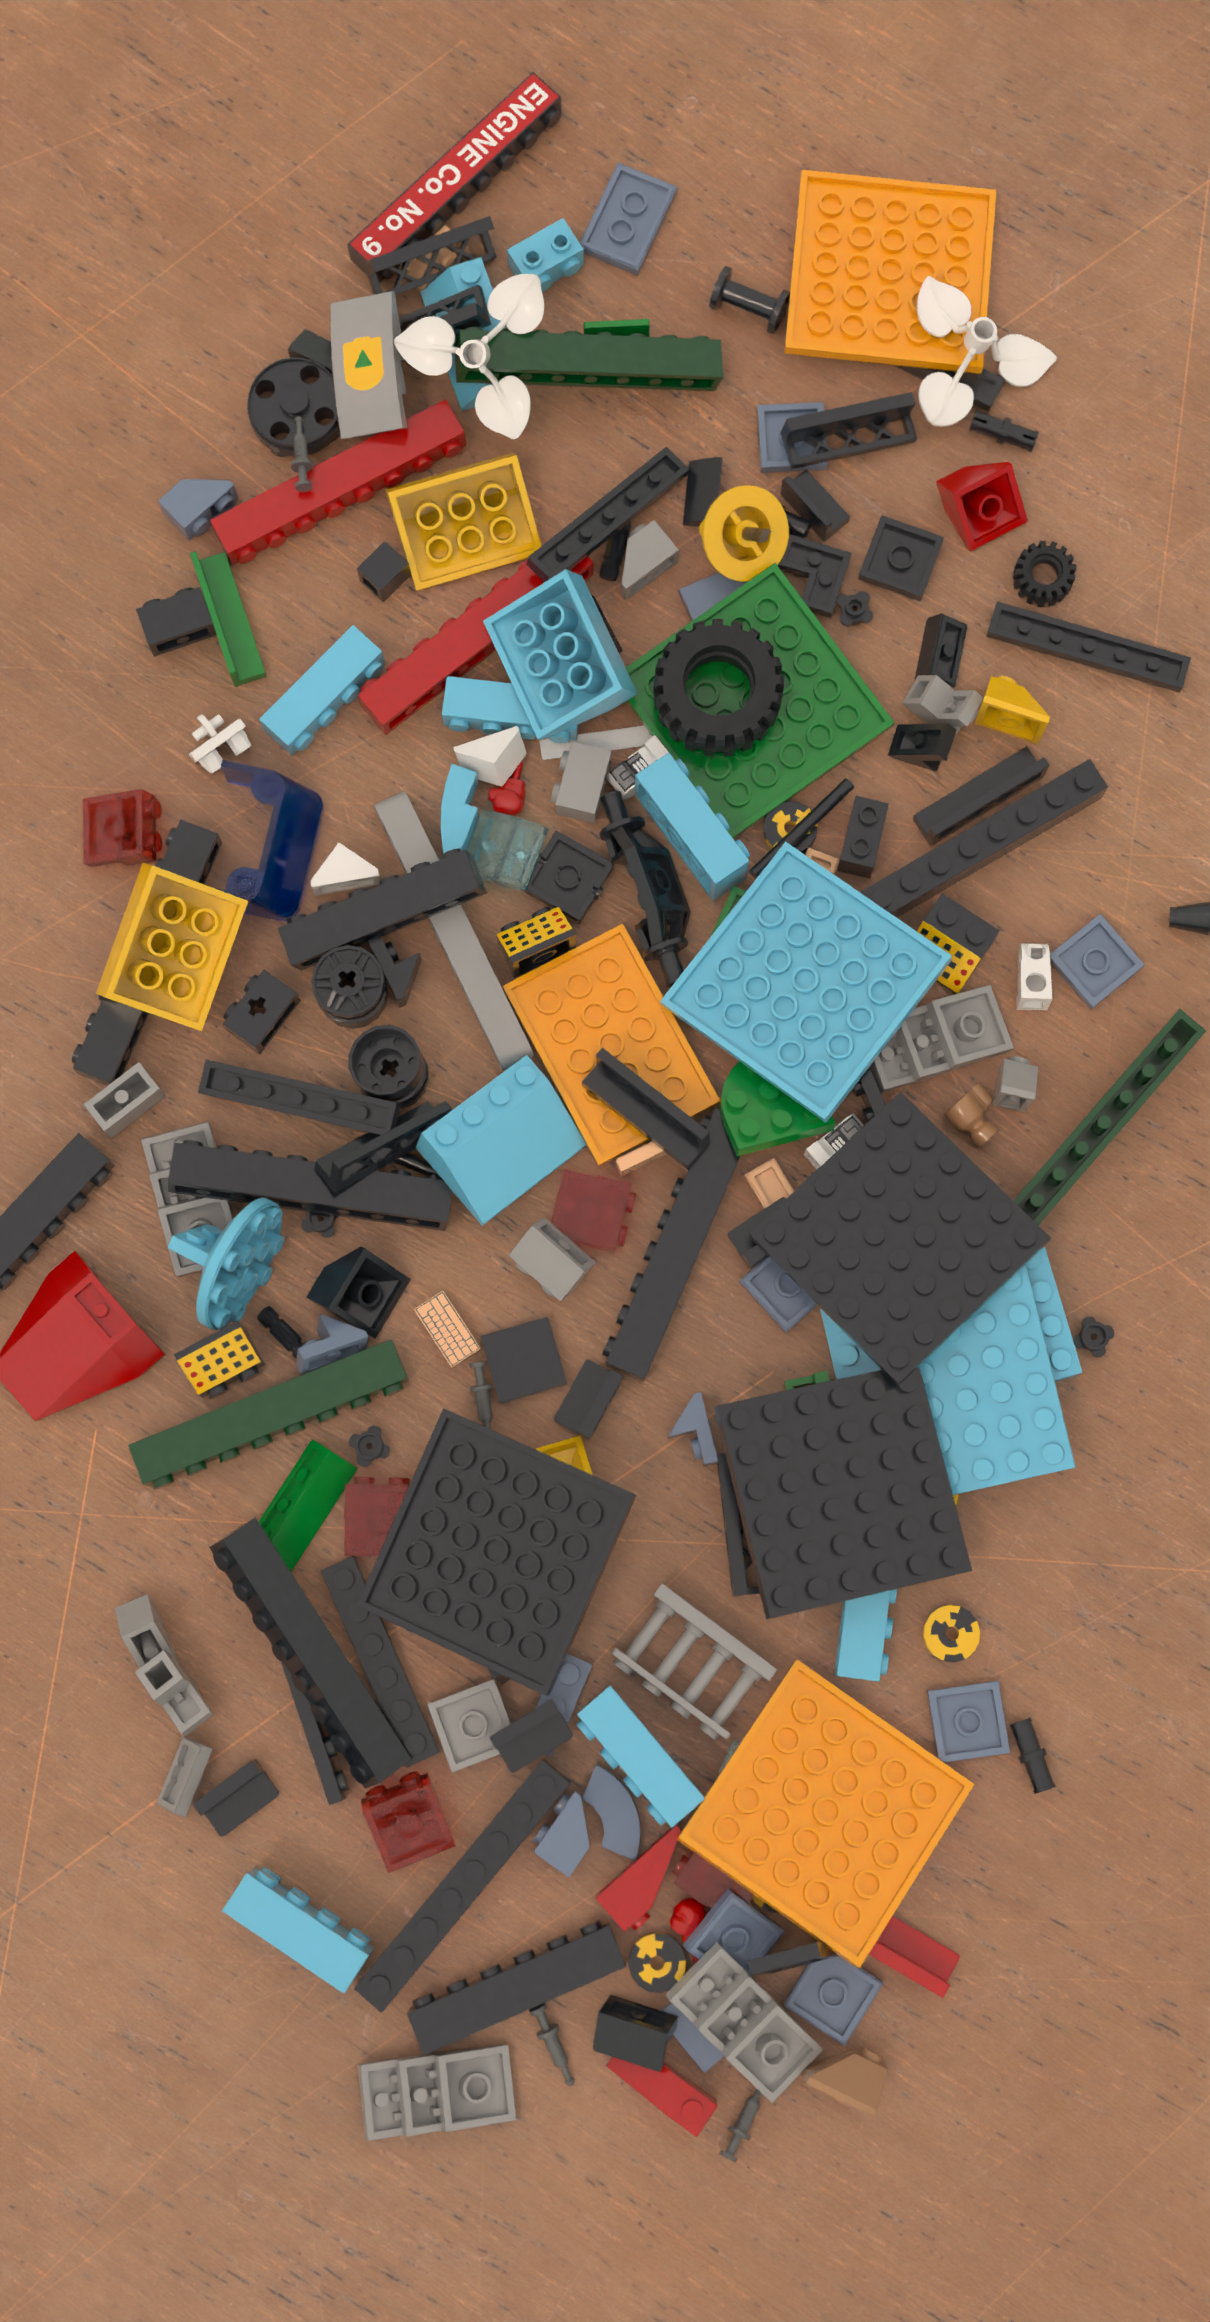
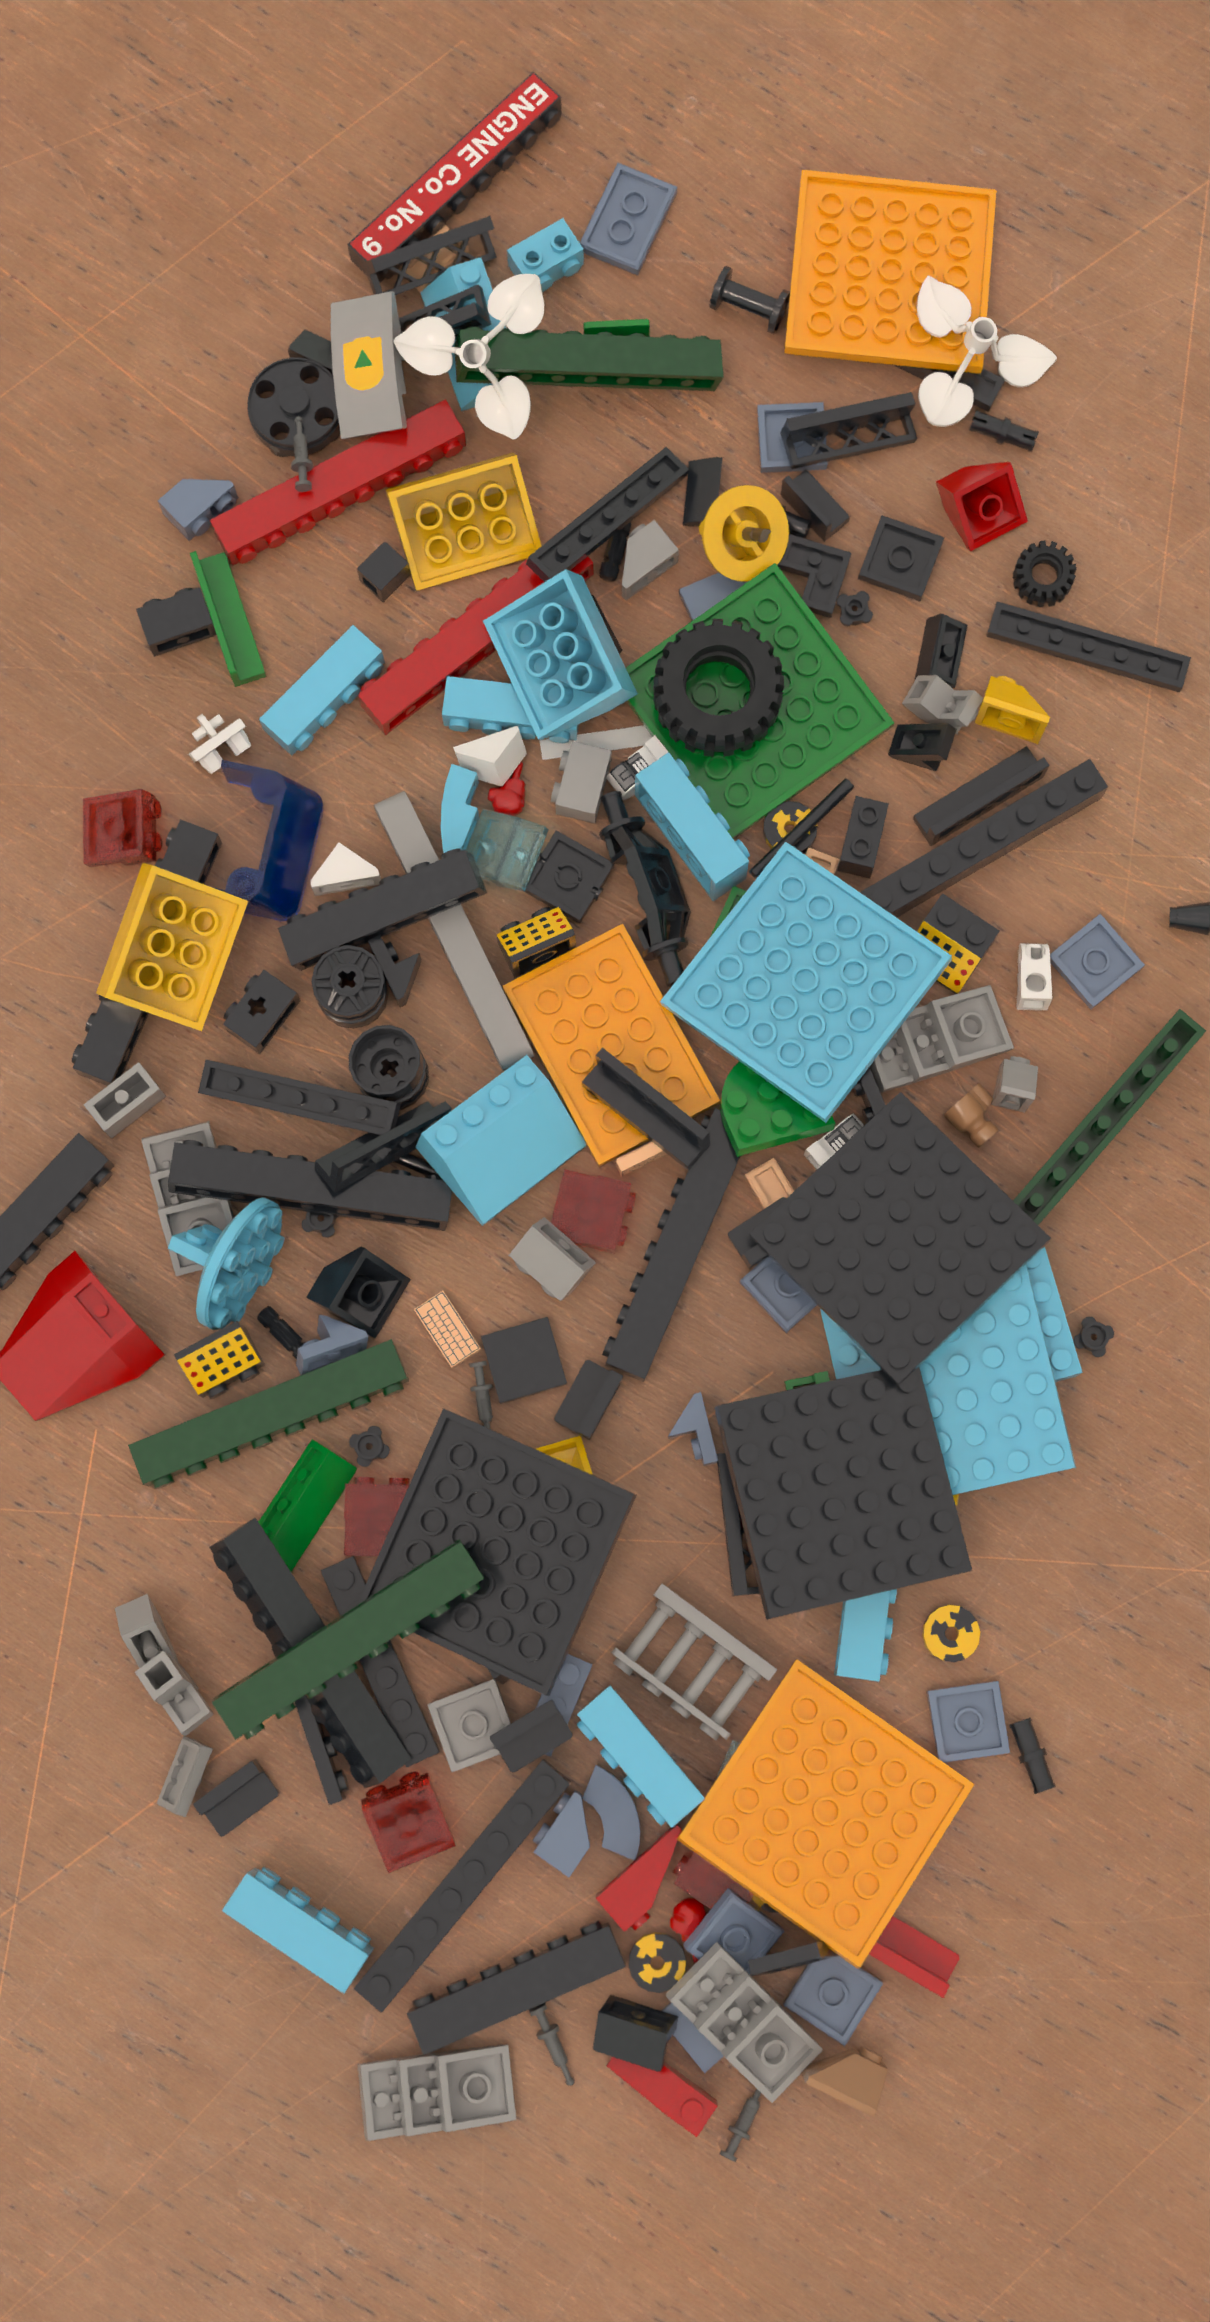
none -> dark green brick [212,1539,484,1740]

